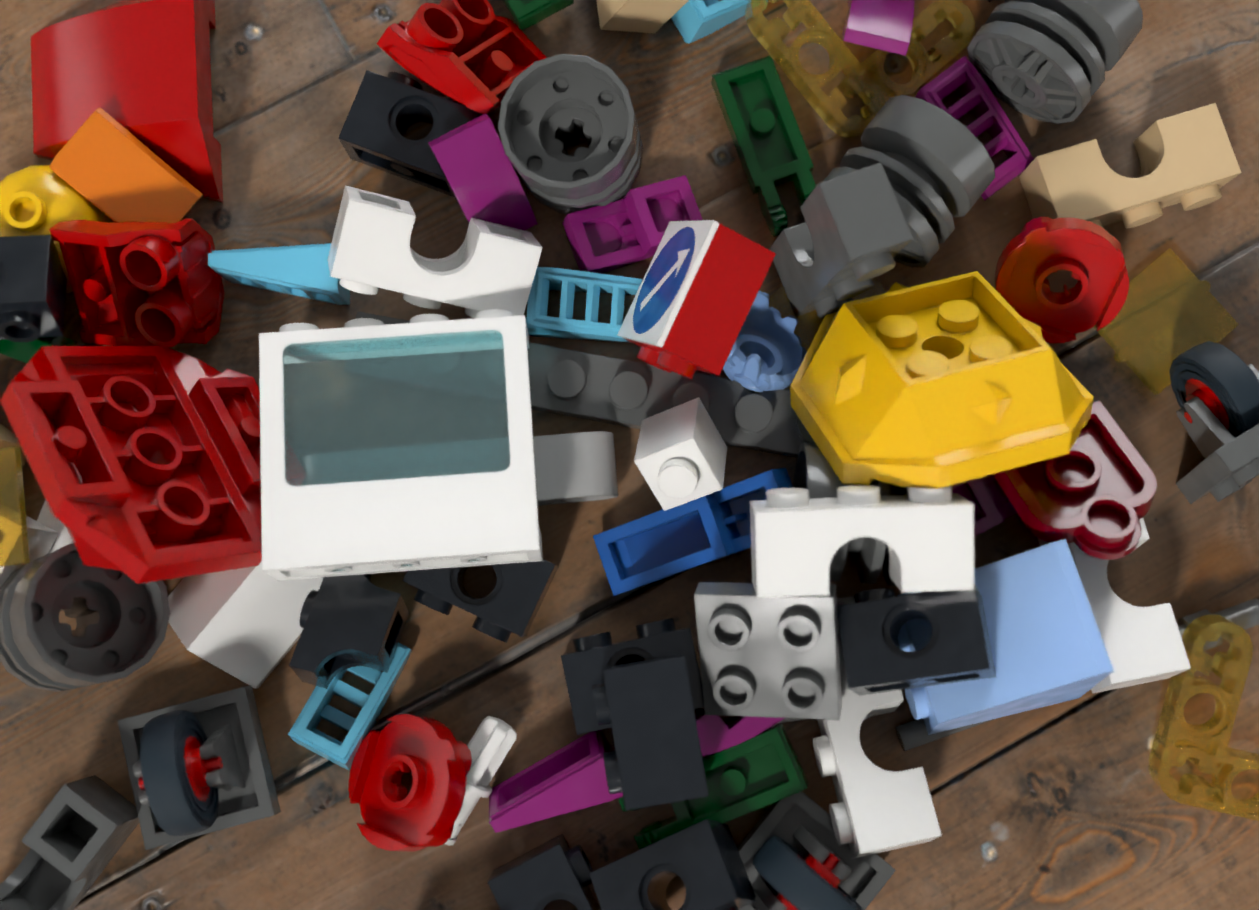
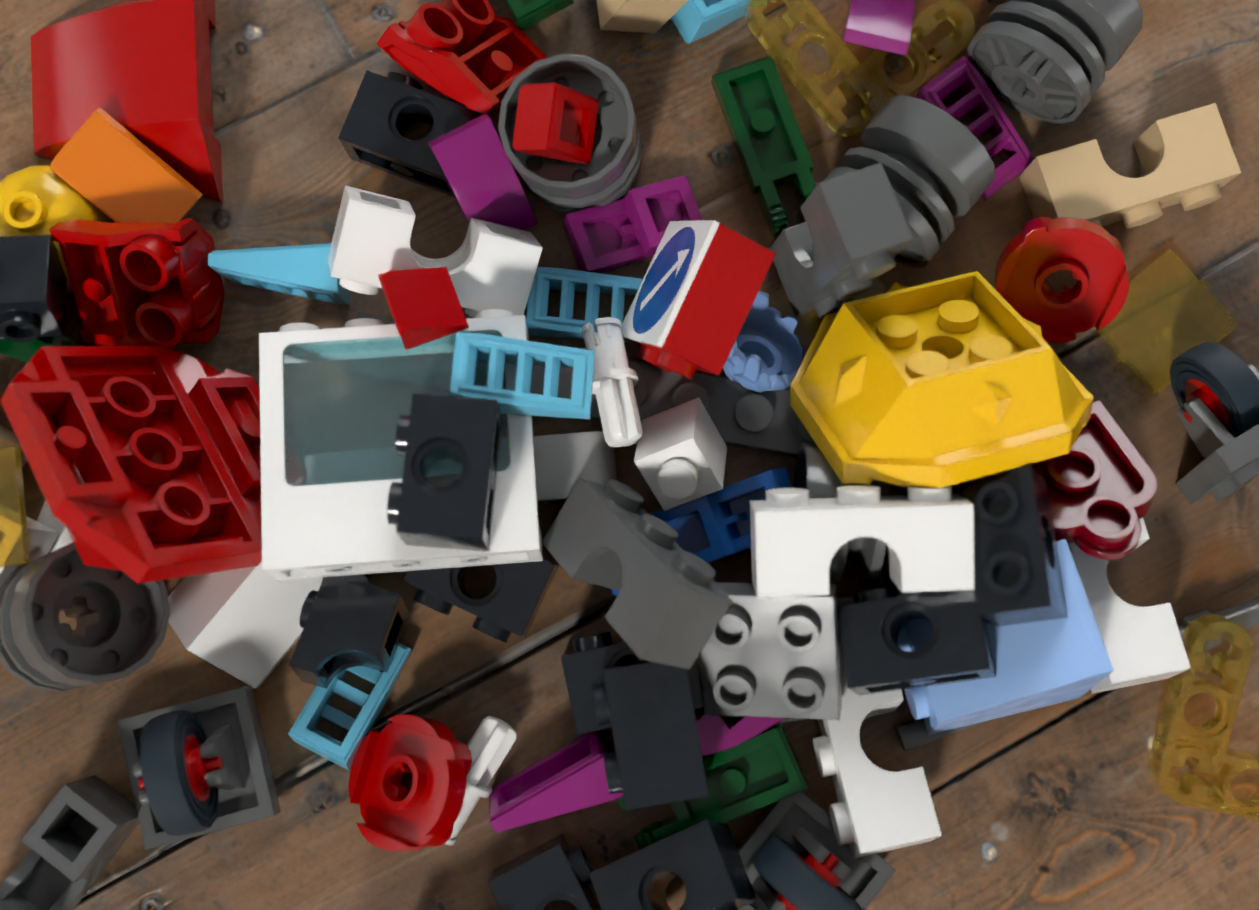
none -> red slope [378,267,469,350]
none -> black brick [387,393,503,552]
none -> medium azure slope [450,332,595,419]
none -> red slope [512,83,599,165]
none -> dark grey arch [542,477,733,670]
none -> white axle [581,317,643,447]
none -> black brick [961,465,1068,626]

